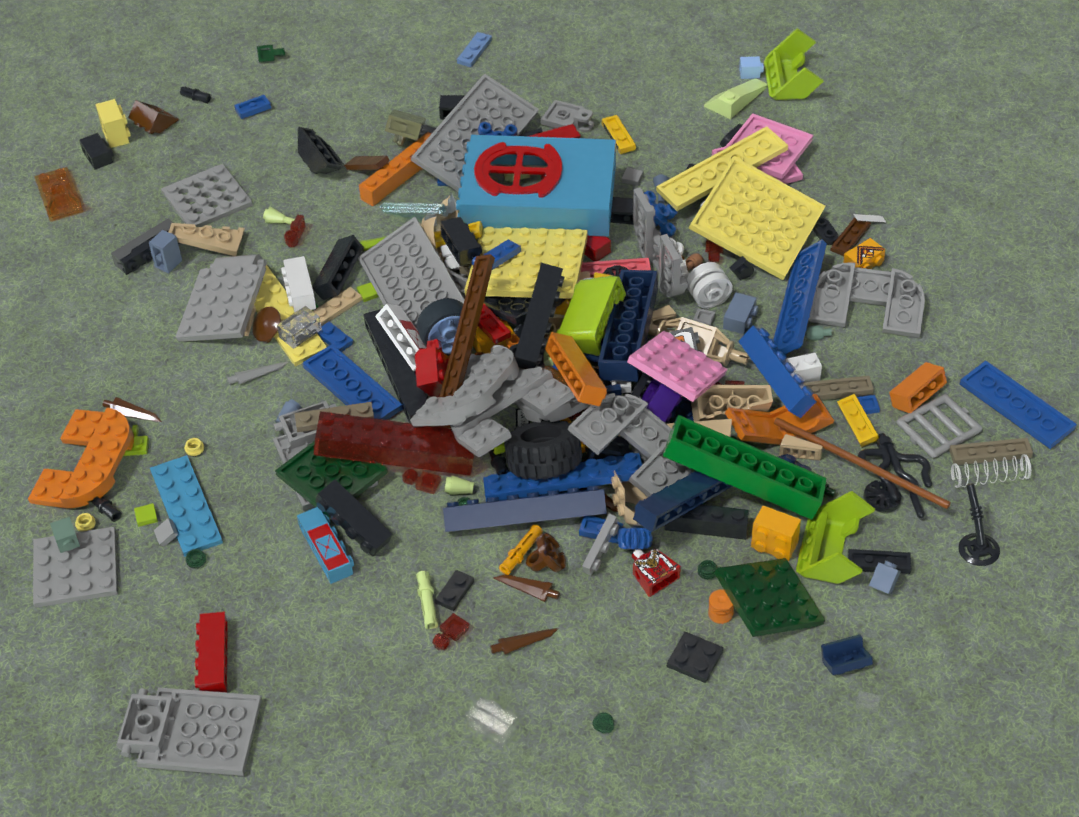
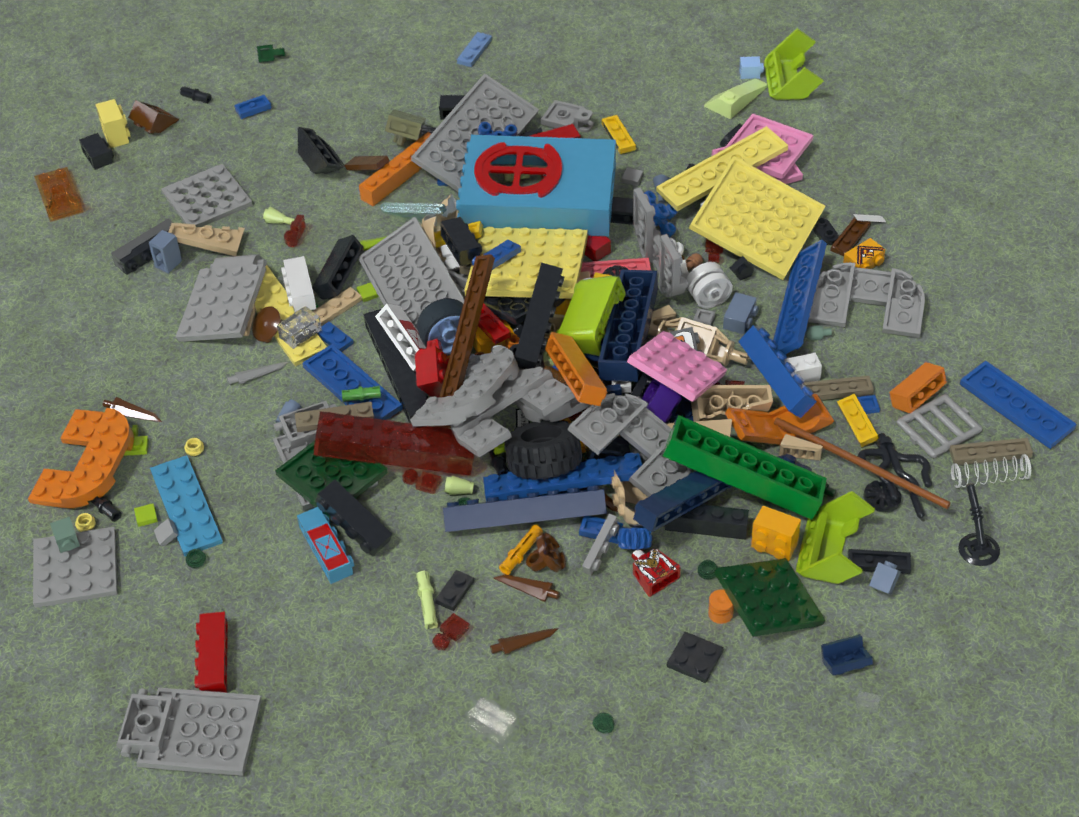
none -> bright green pin [342,386,381,402]

